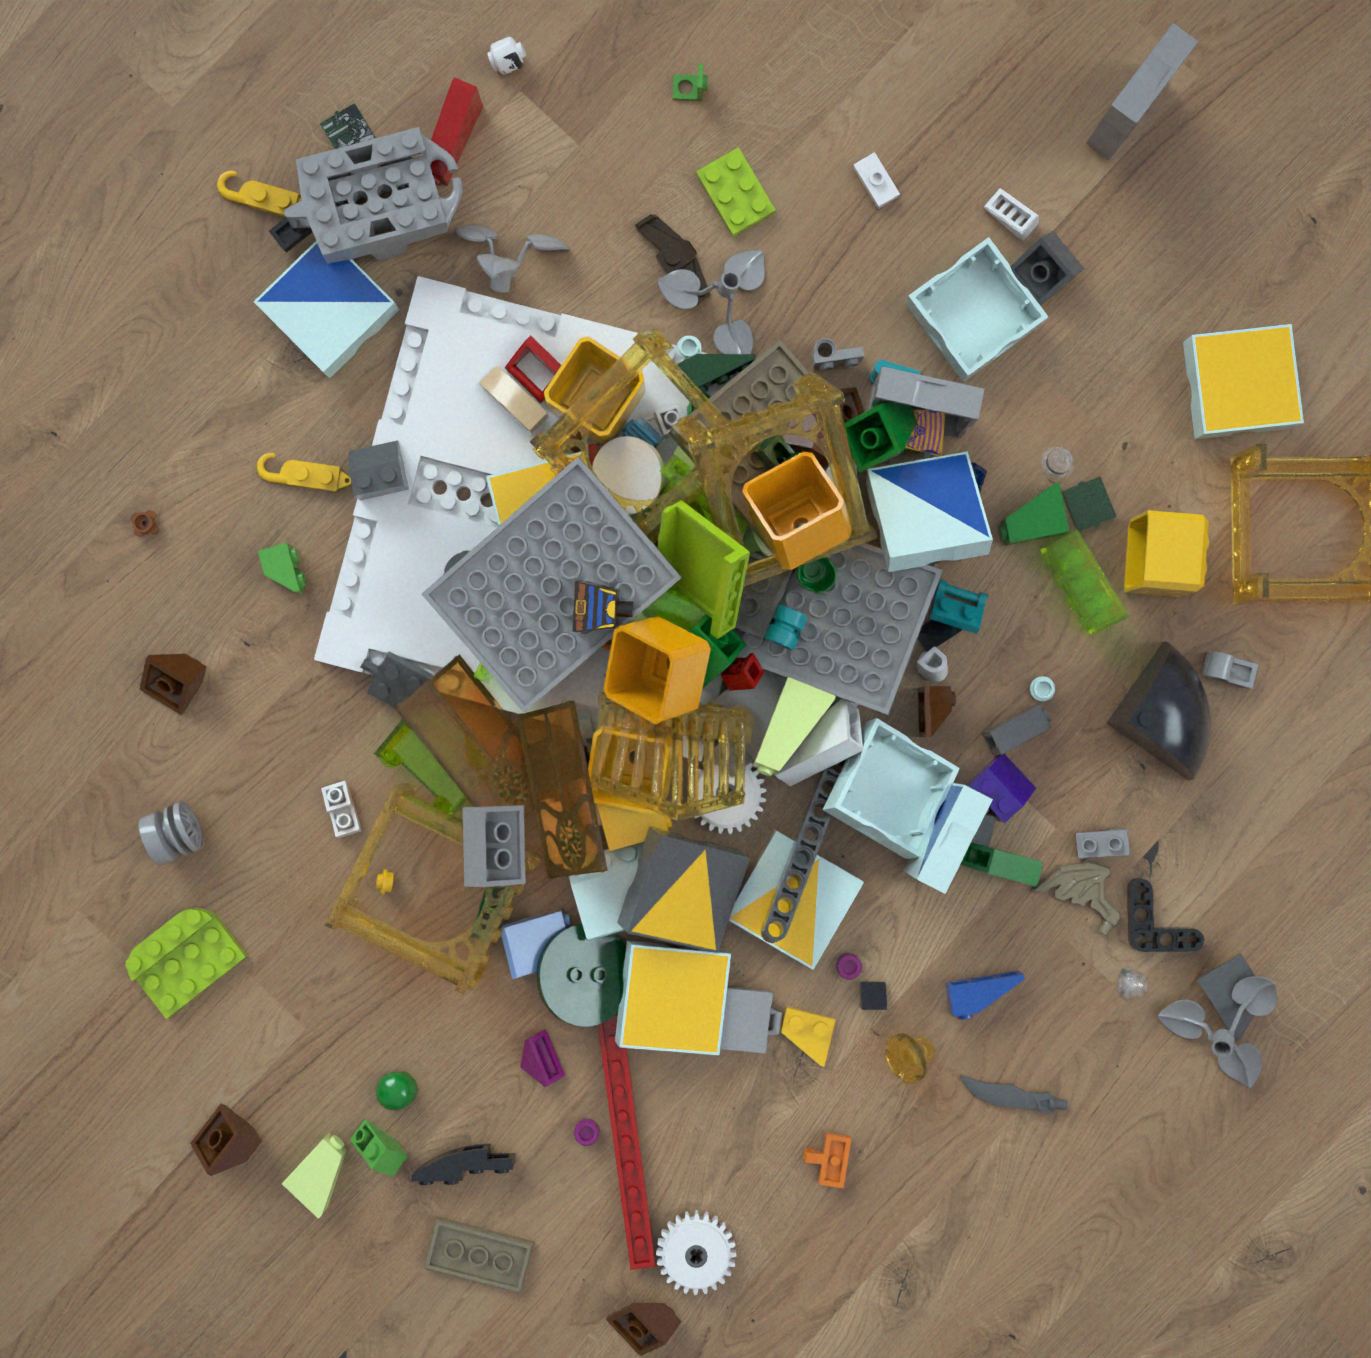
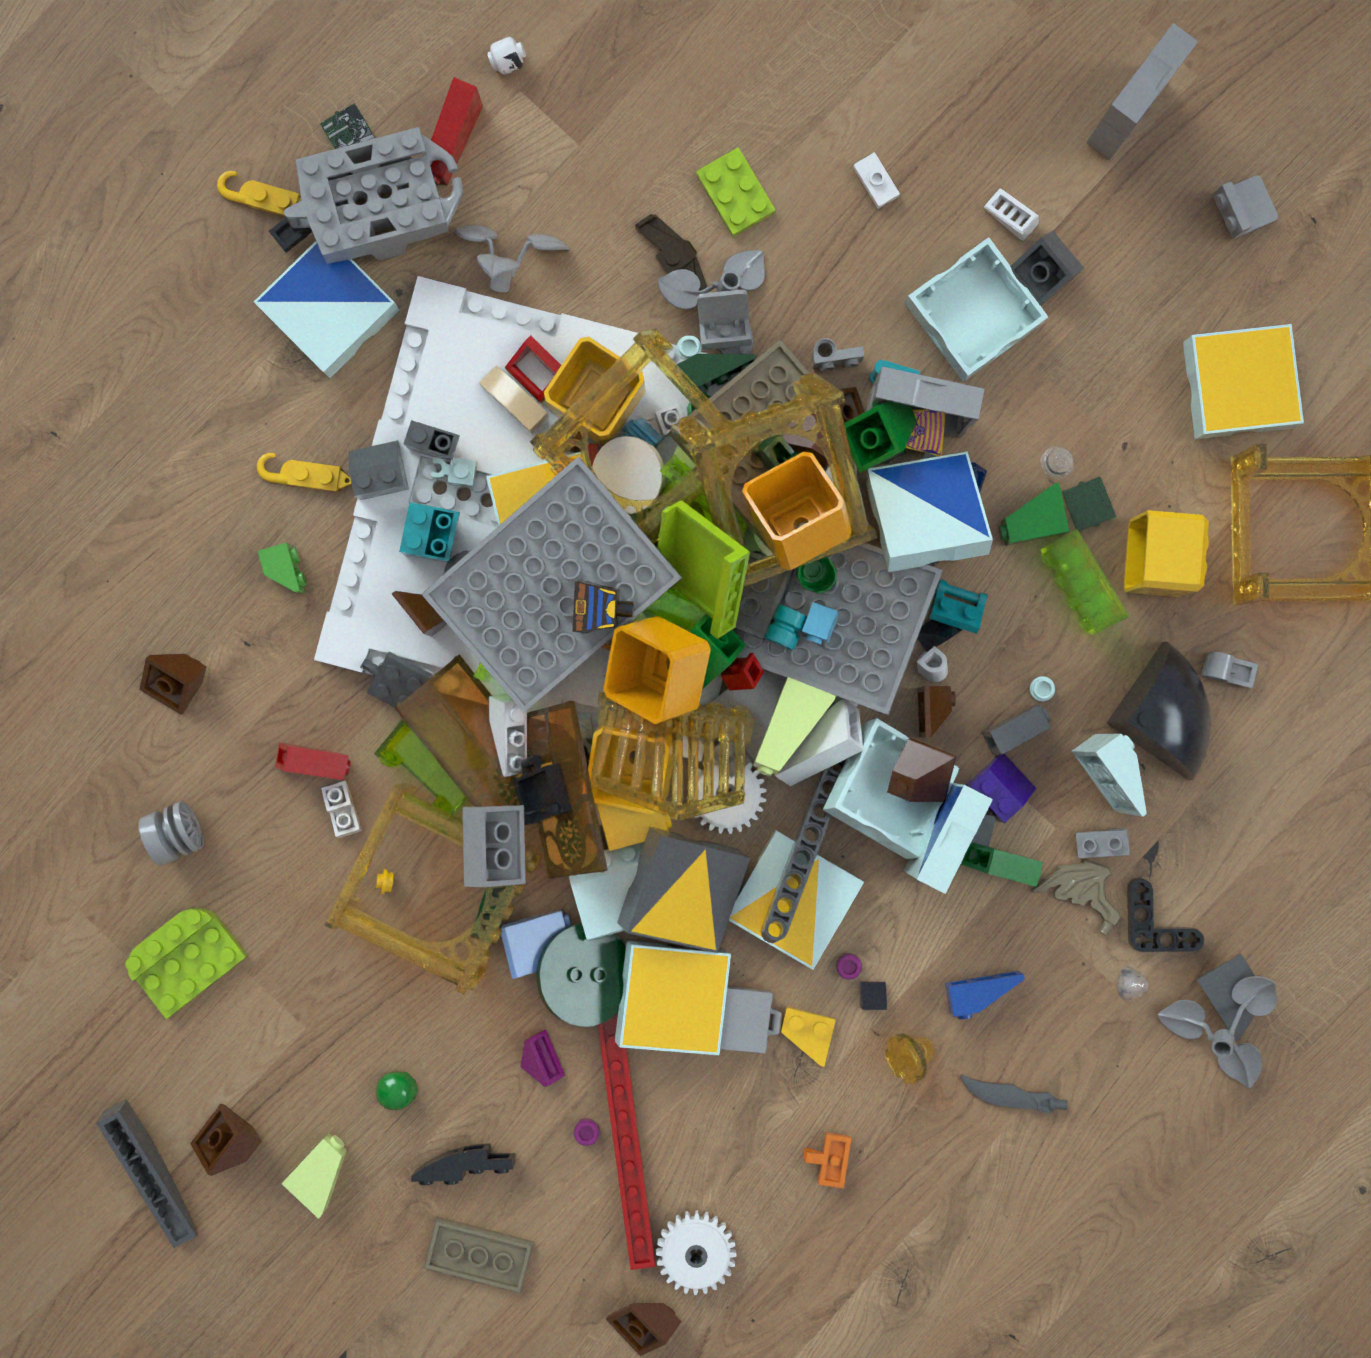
dark orange plate [131,510,159,537] -> none
bright green slope [350,1119,408,1177] -> none
bright green bracket [673,64,708,101] -> none
none -> dark grey slope [96,1099,197,1248]
none -> red slope [275,742,351,780]
none -> reddish brown slope [392,591,447,637]
none -> teal slope [399,502,460,562]
none -> dark grey slope [404,420,460,460]
none -> light aqua plate [431,458,477,487]
none -> white slope [489,694,527,777]
none -> black piece [513,755,572,826]
none -> light grey bracket [697,290,752,350]
none -> medium azure brick [802,602,839,645]
none -> reddish brown slope [887,738,957,802]
none -> light aqua slope [1071,734,1147,817]
none -> light grey bracket [1213,175,1278,239]

